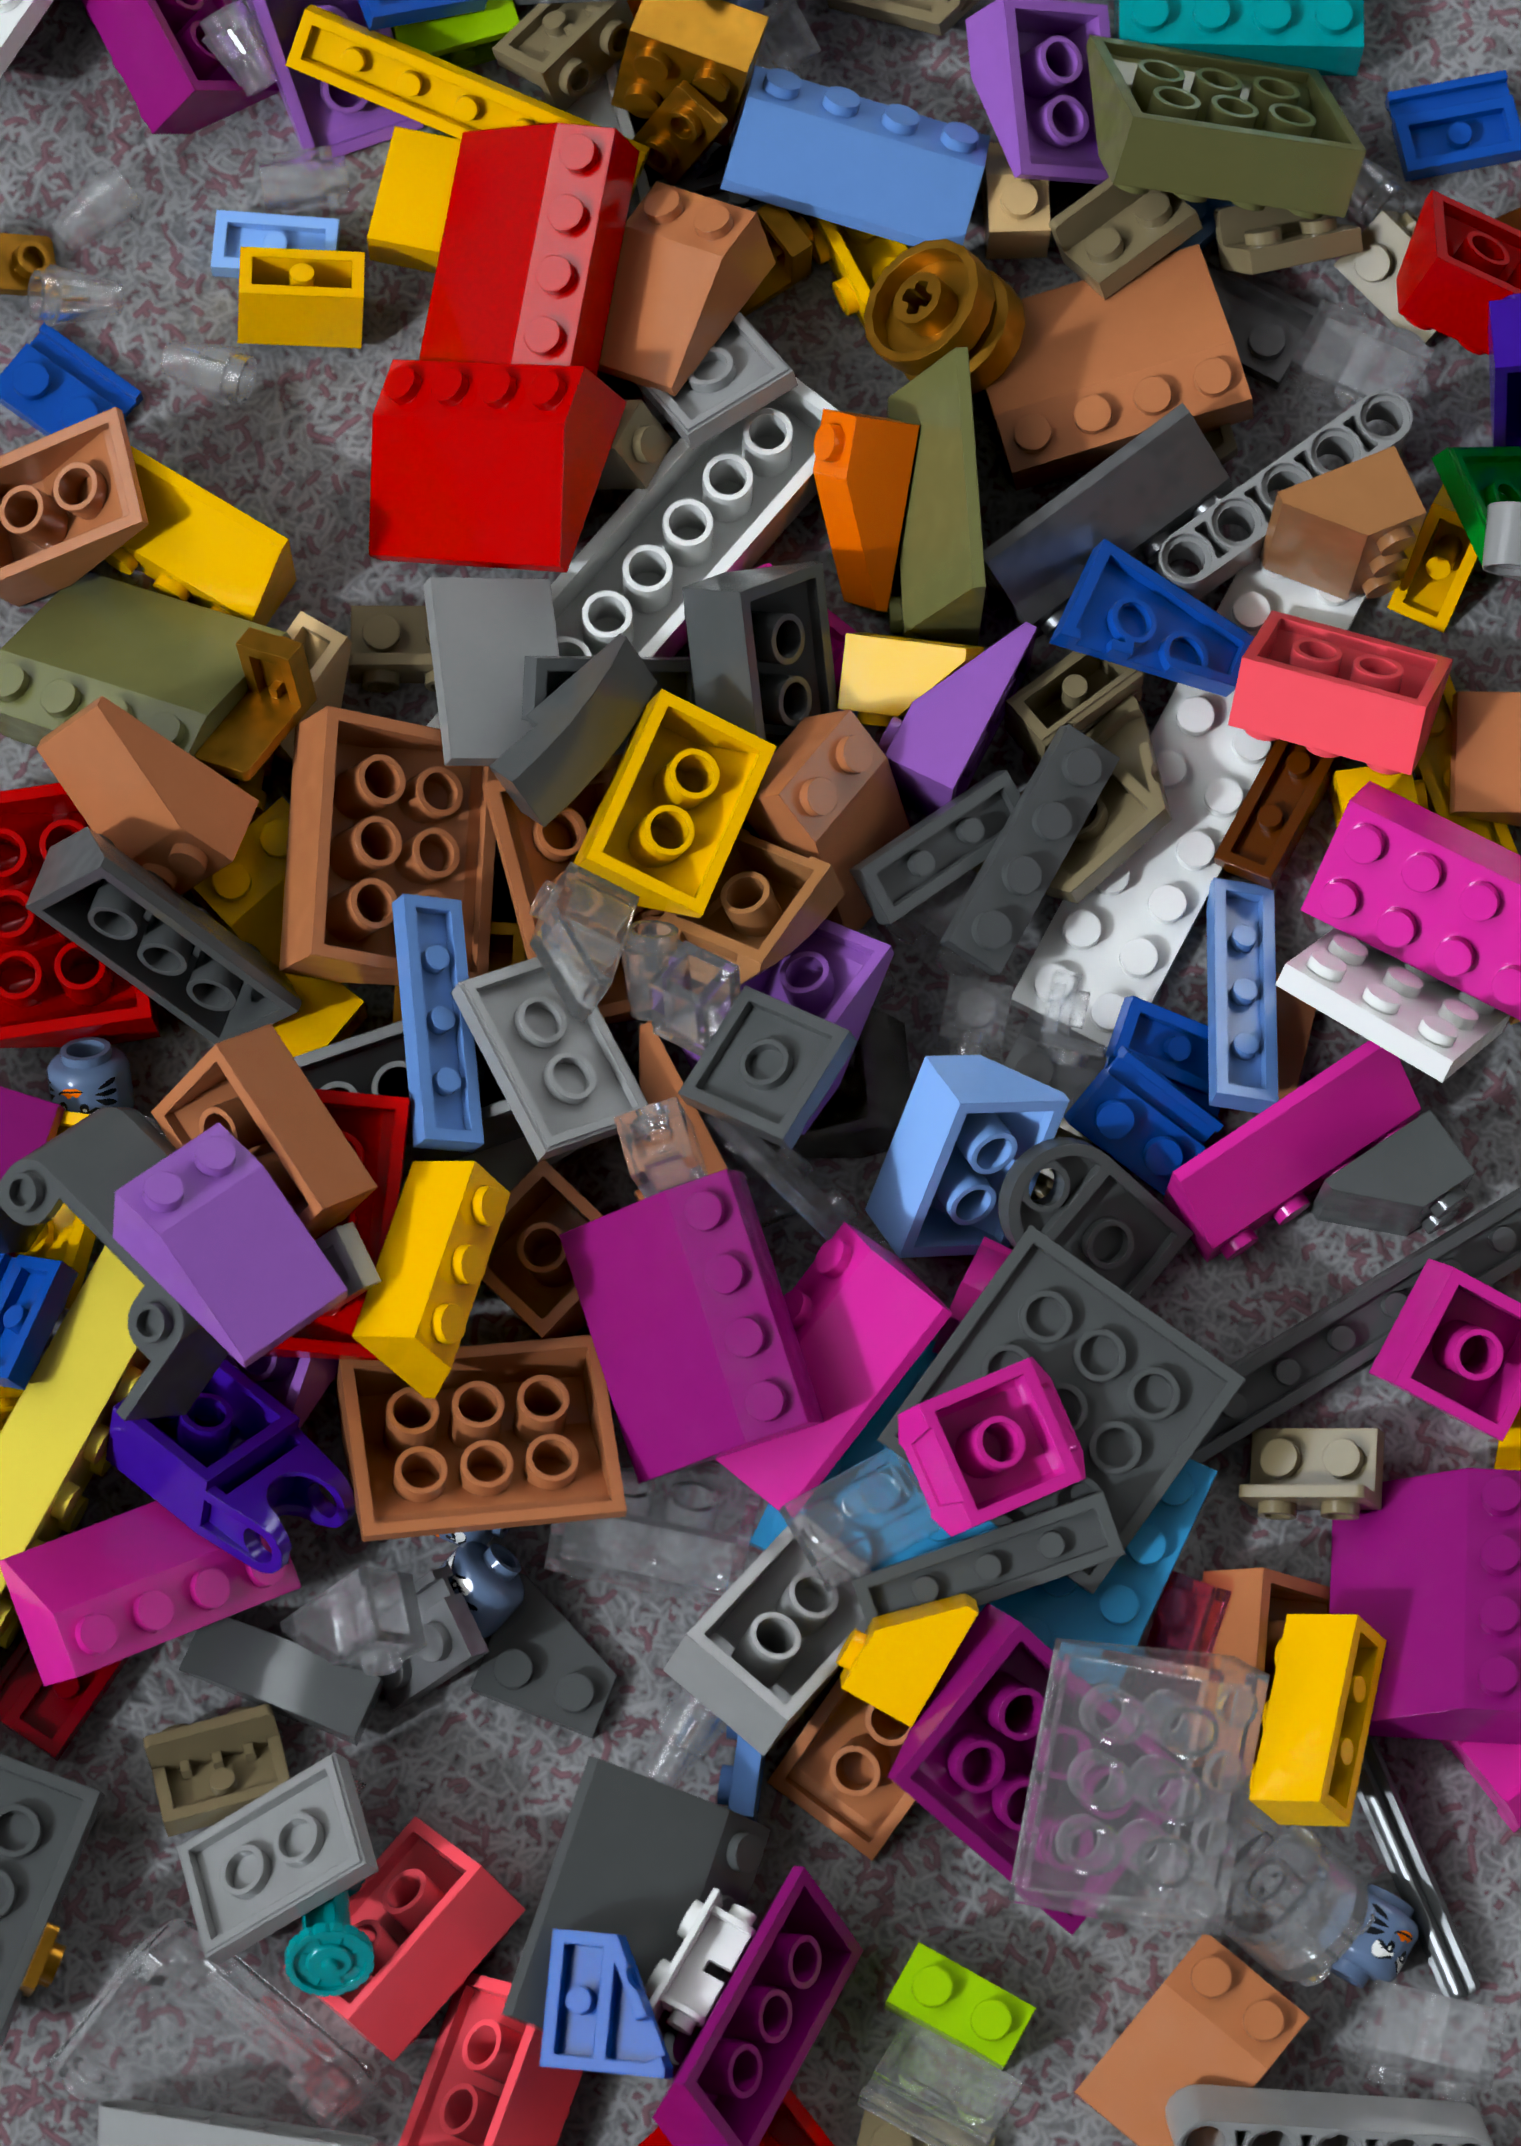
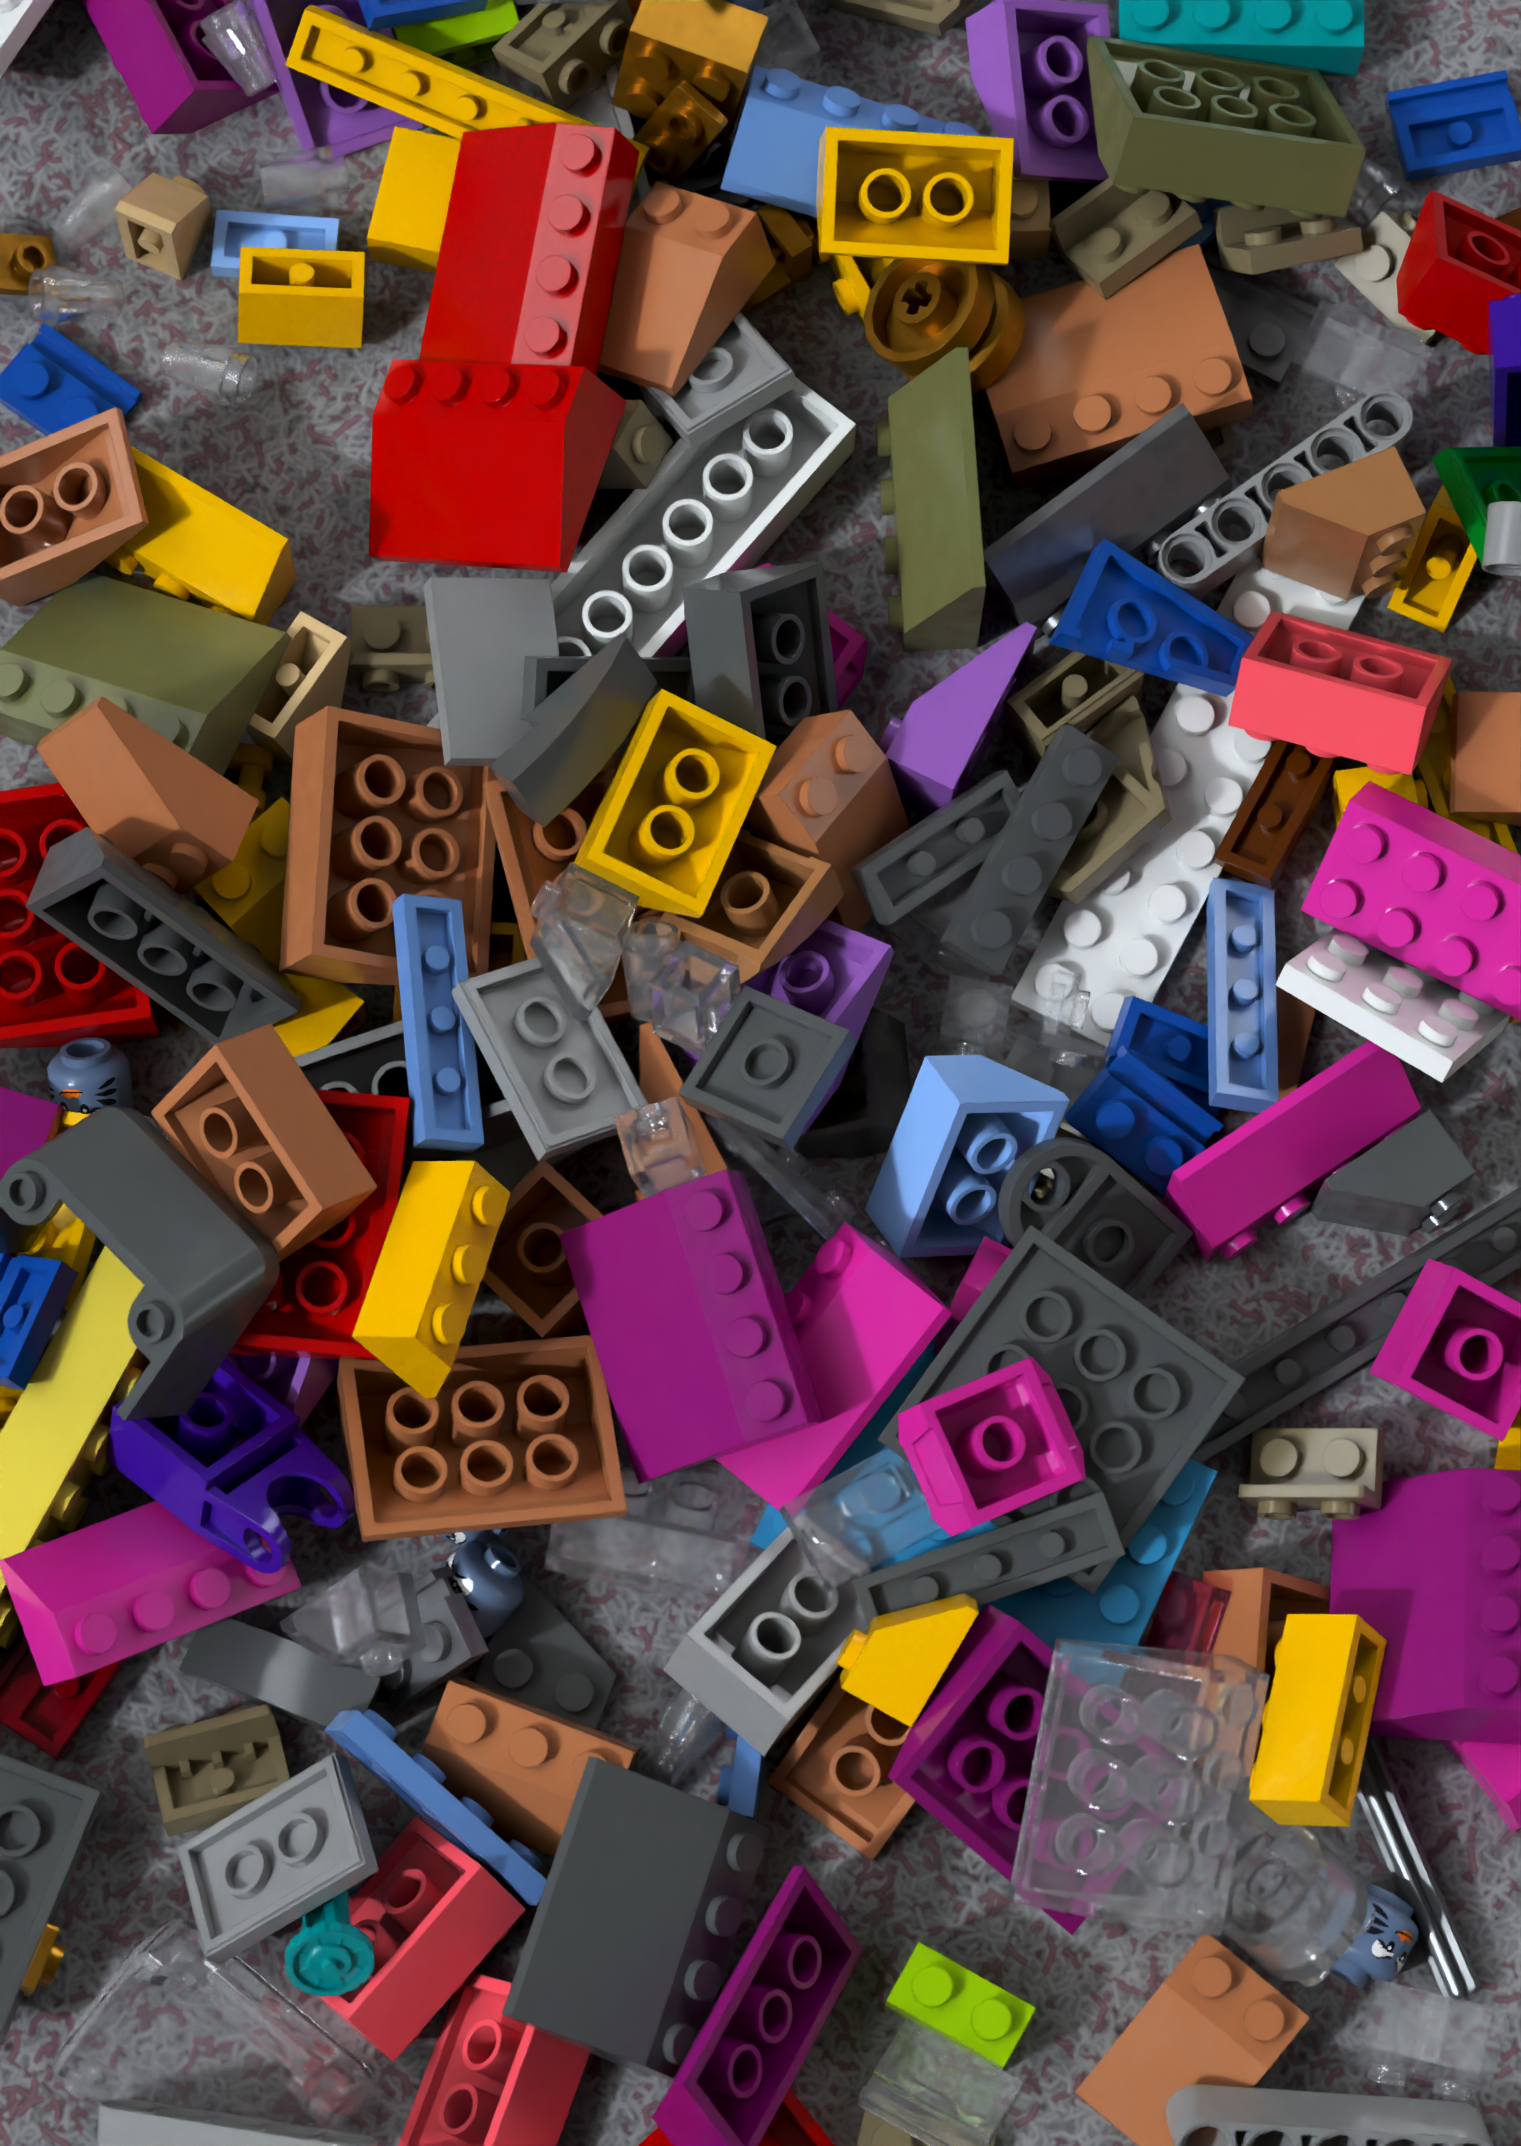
medium lavender slope [113,1122,348,1368] -> none
pearl gold bracket [195,627,317,781] -> none
light grey plate [315,1222,381,1313] -> none
wing [540,1929,674,2079] -> none
white hinge [645,1887,757,2036] -> none
orange slope [813,409,920,612] -> none
yellow slope [838,632,984,727] -> none
none -> tan slope [115,172,213,281]
none -> medium blue plate [324,1709,547,1906]
none -> nougat slope [422,1676,641,1857]
none -> yellow slope [816,127,1014,266]

